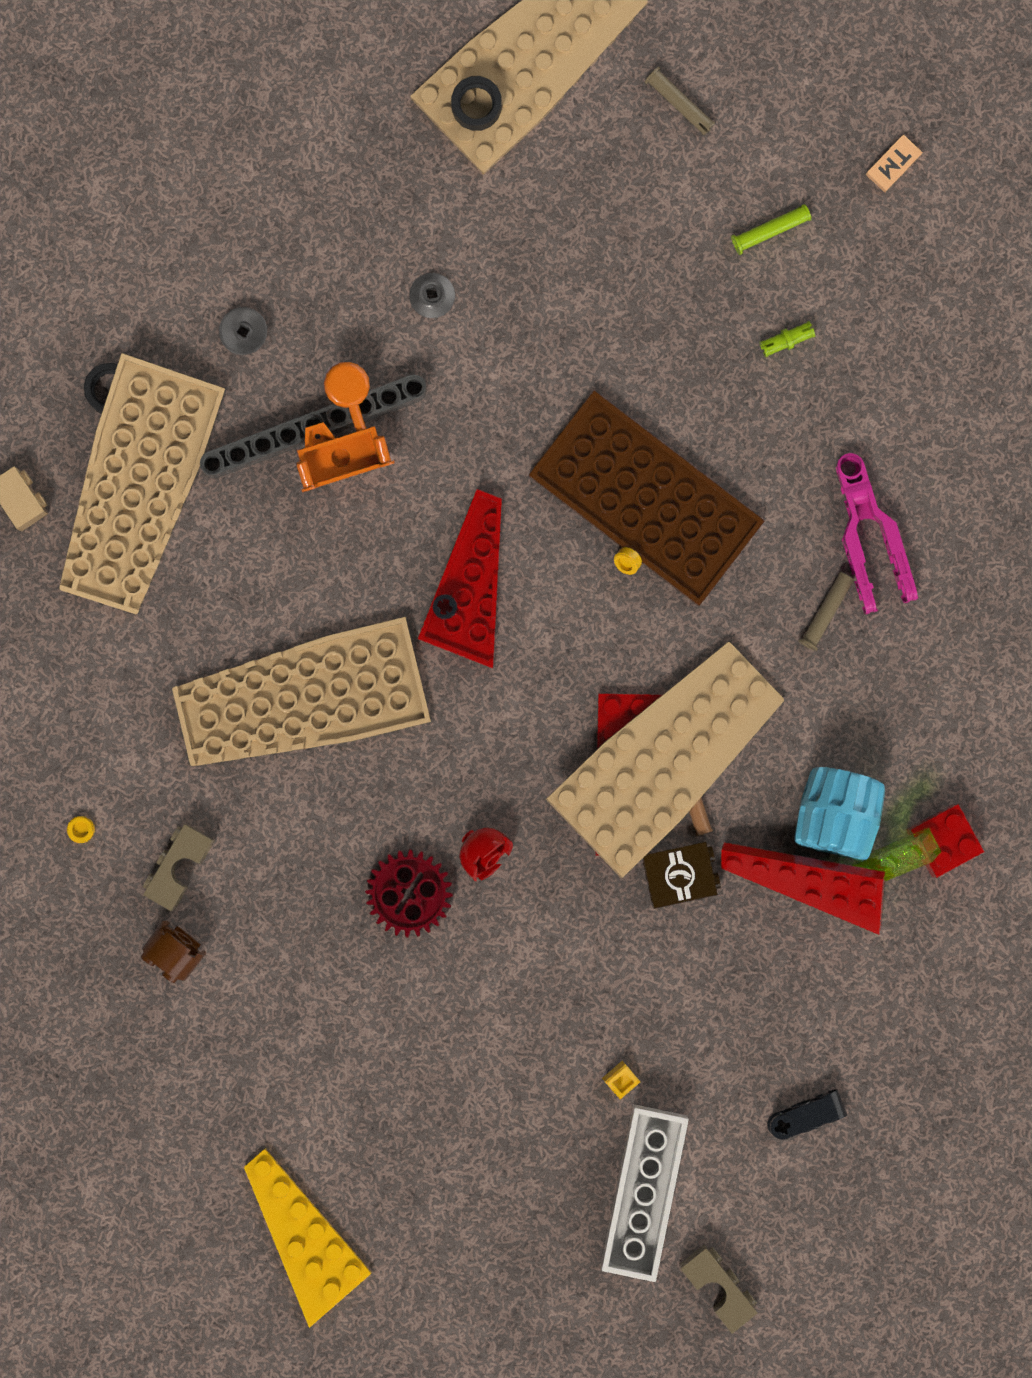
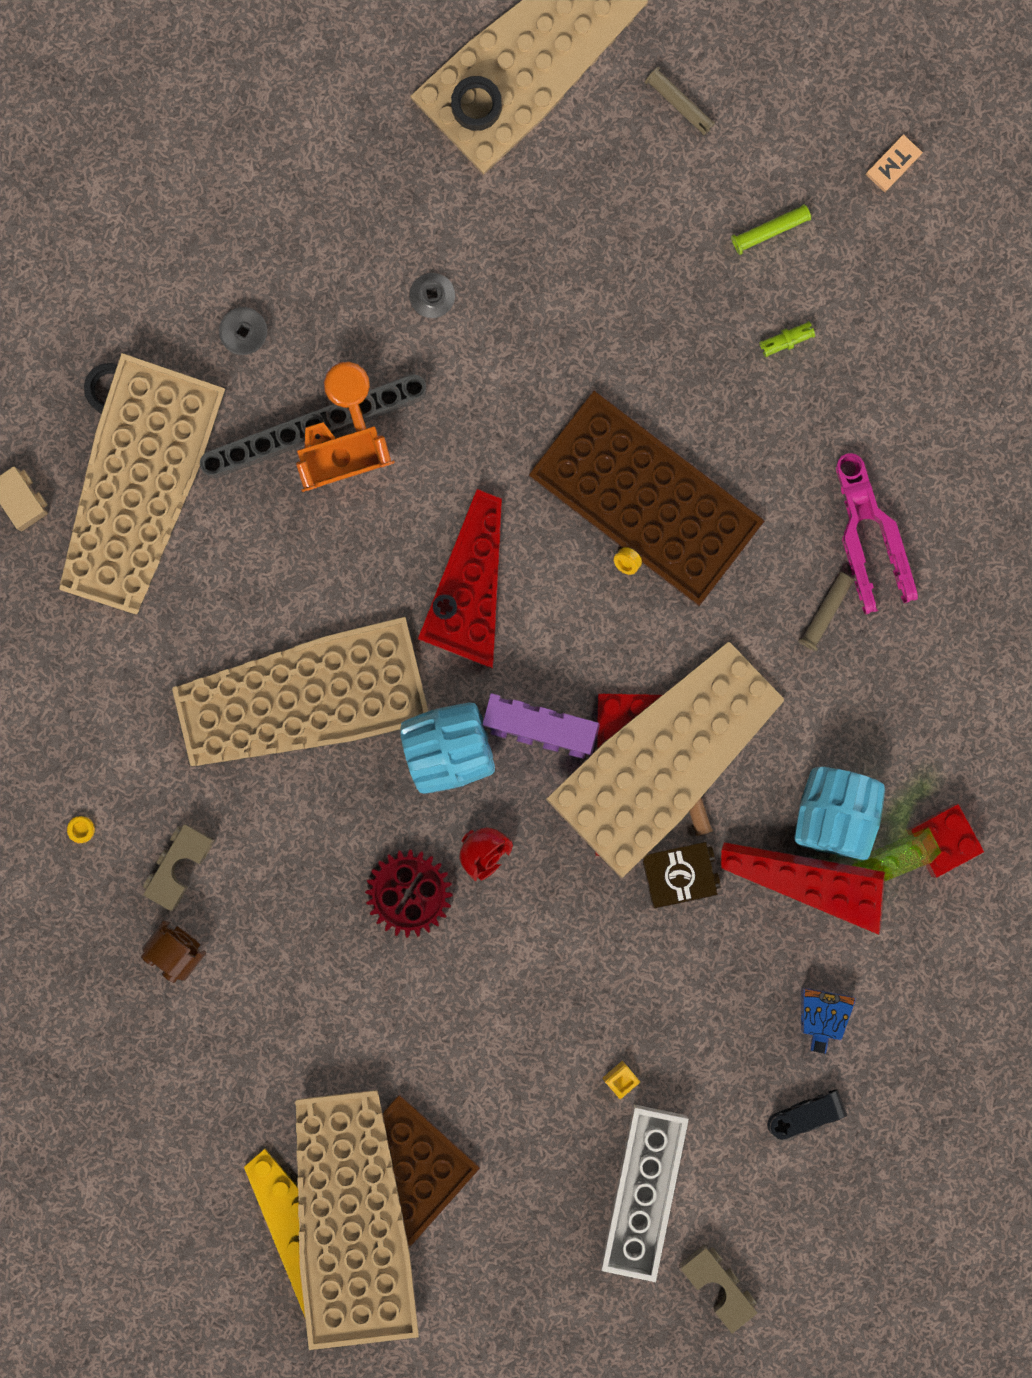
none -> tan wing [295,1090,419,1350]
none -> reddish brown plate [382,1094,480,1248]
none -> medium azure wheel [400,702,495,794]
none -> medium lavender wedge [482,693,600,759]
none -> torso [801,988,856,1054]

